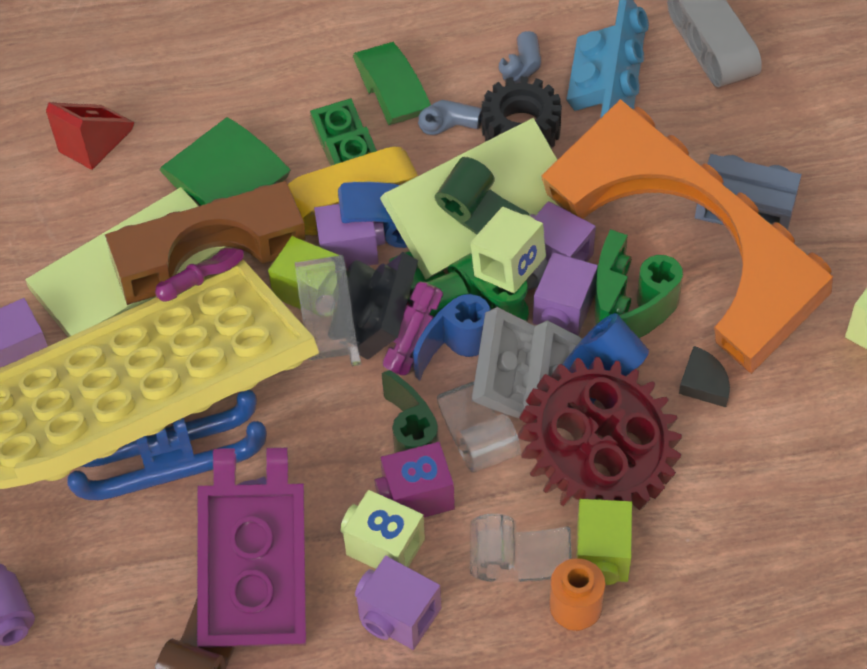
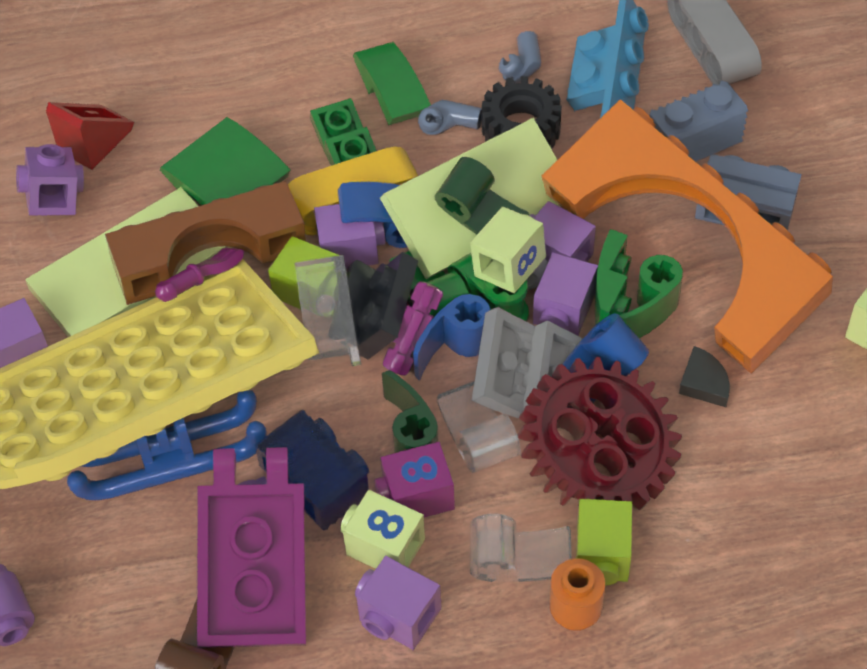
none -> medium lavender brick [16,144,84,216]
none -> clear blue brick [255,409,369,530]
none -> sand blue brick [650,80,748,162]

